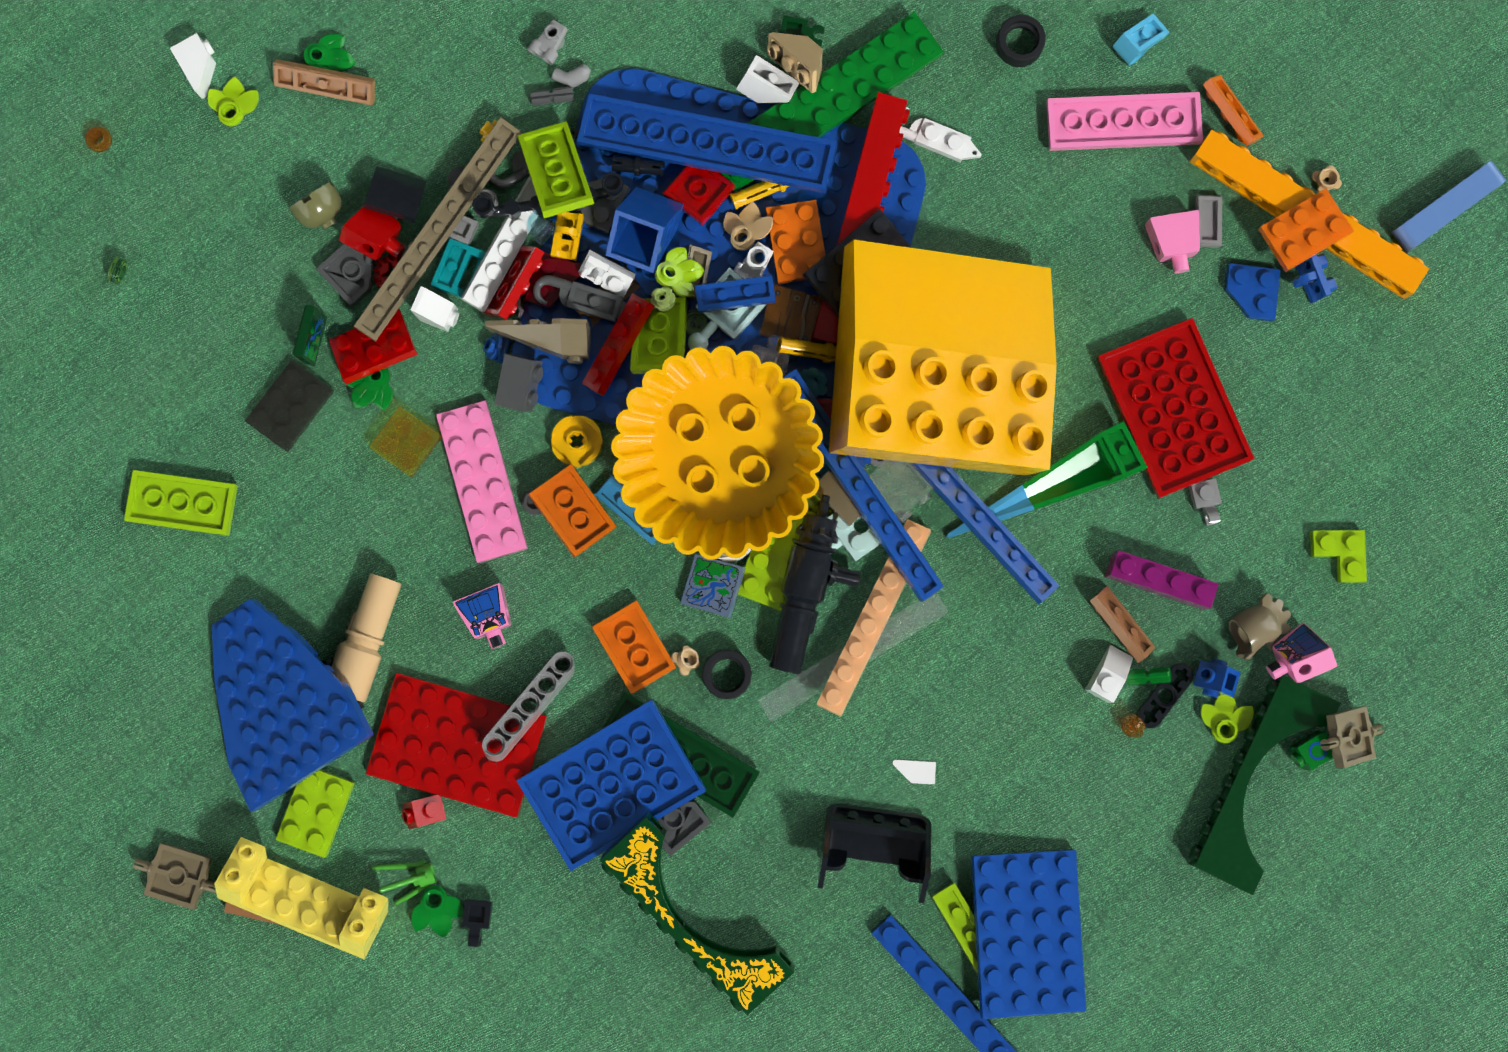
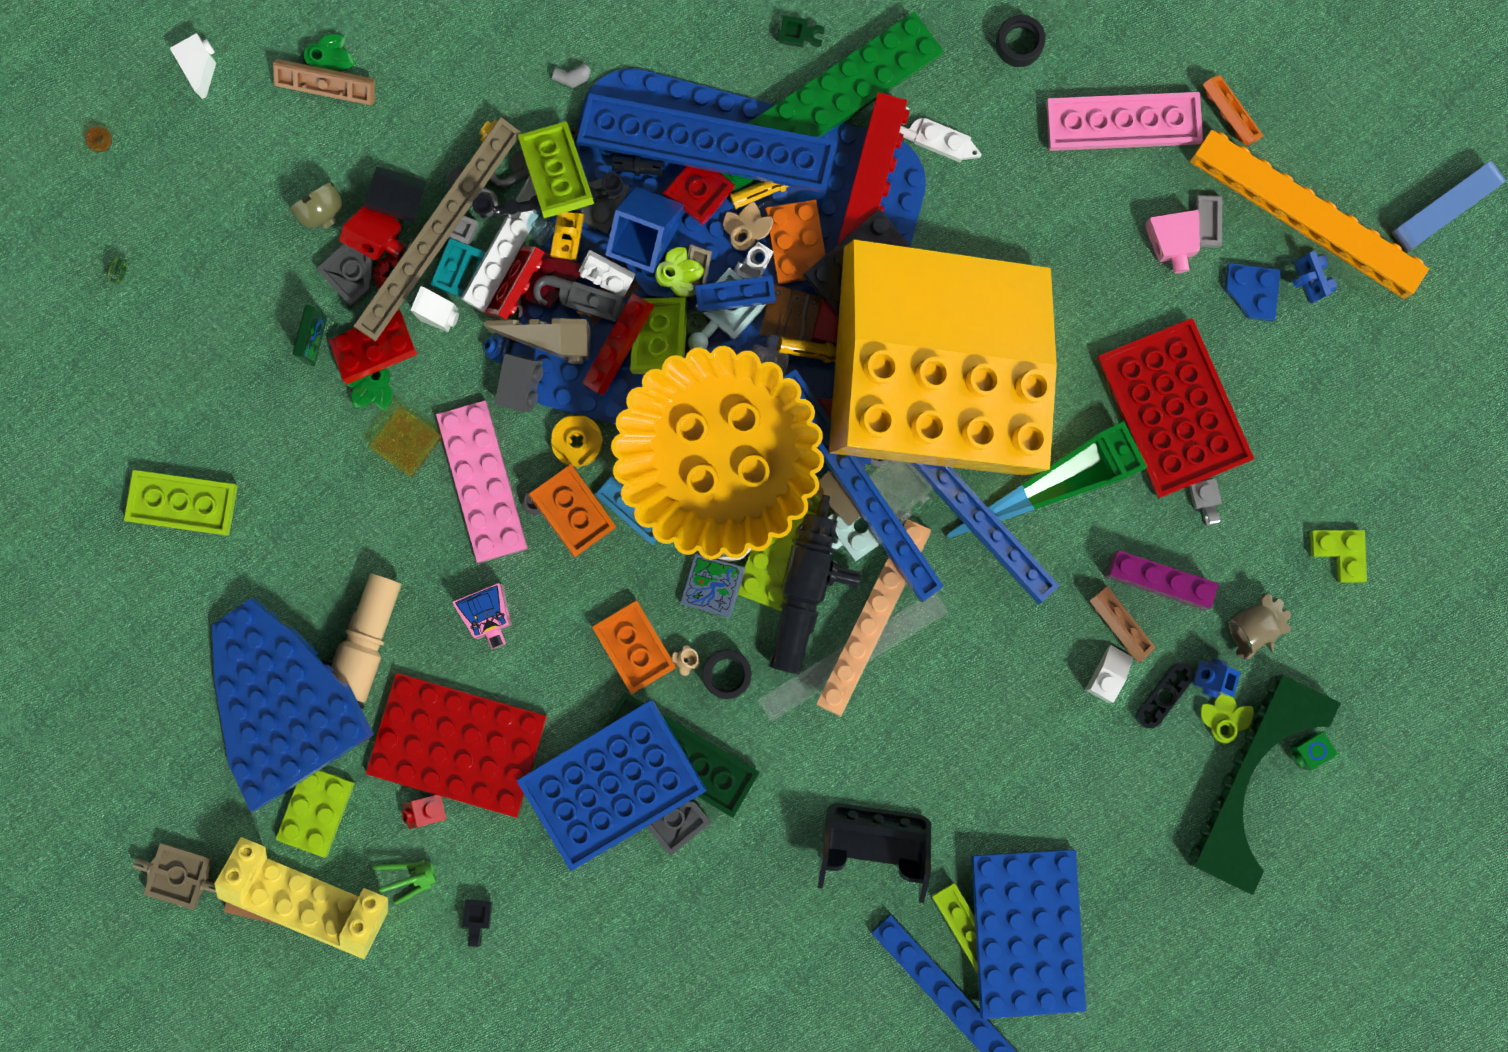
lime plate [208,77,259,127] -> none
clear smoke plate [245,360,334,452] -> none
green plate [412,885,464,938] -> none
light grey beam [482,651,575,762] -> none
light grey plate [527,20,568,65] -> none
dark grey piece [530,86,574,106] -> none
dark green arch [600,811,795,1016] -> none
yellowish green plate [650,286,676,311] -> none
white slope [736,55,799,103] -> none
tan slope [767,32,823,93] -> none
medium azure plant [800,367,828,398] -> none
white sticker [893,760,936,784] -> none
medium azure plate [1113,14,1169,66] -> none
clear orange plate [1120,714,1146,738] -> none
green piece [1126,667,1172,685] -> none
orange plate [1258,188,1354,272] -> none
torso [1266,622,1337,683] -> none
tan plate [1312,165,1342,192] -> none
dark tan plate [1320,706,1384,768] -> none

